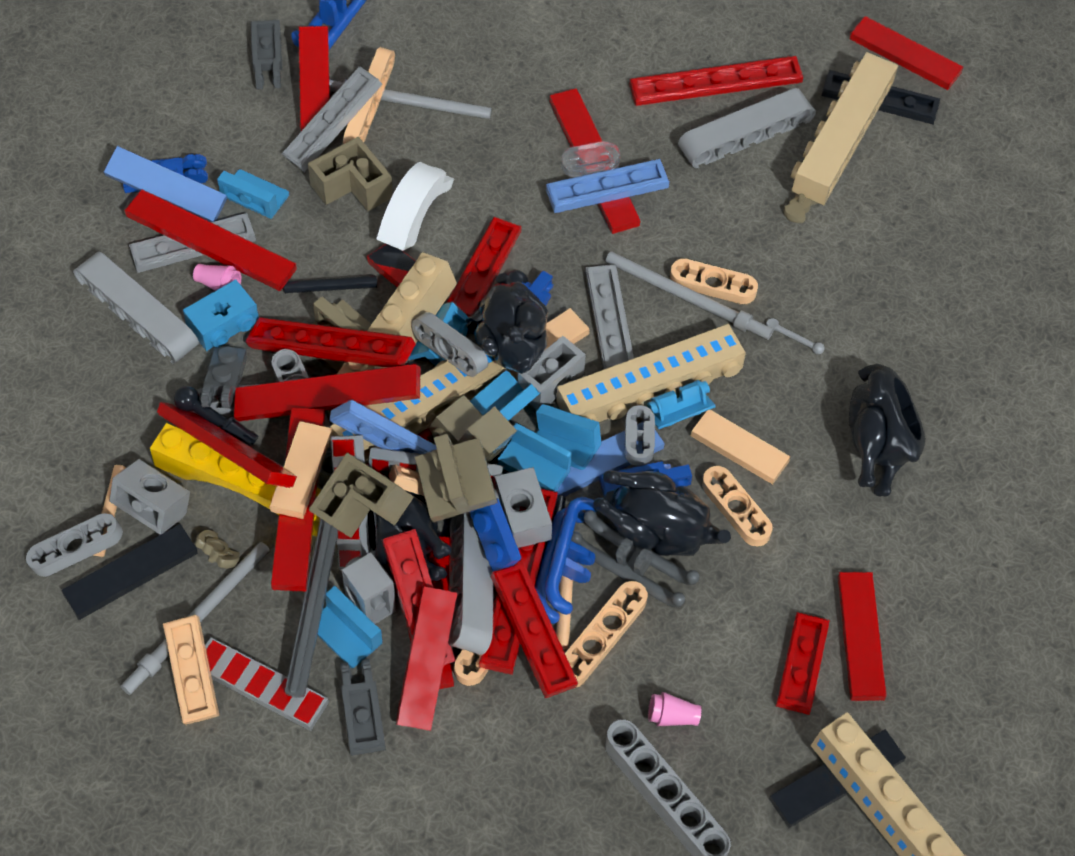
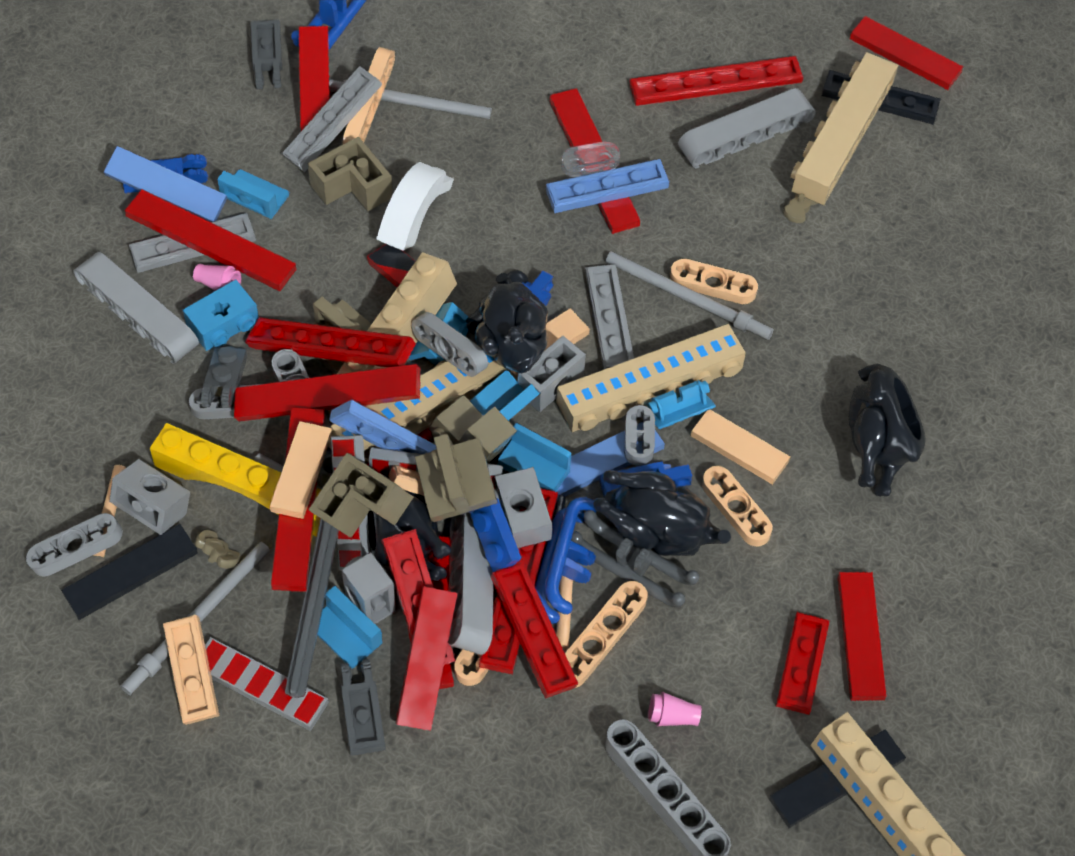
red tile [157,402,297,488] -> none
black pin [174,386,259,447] -> none
black bar [284,275,377,294] -> none
red tile [447,217,521,317] -> none
dark azure panel [536,404,602,470] -> none
light grey hinge [766,318,825,354] -> none

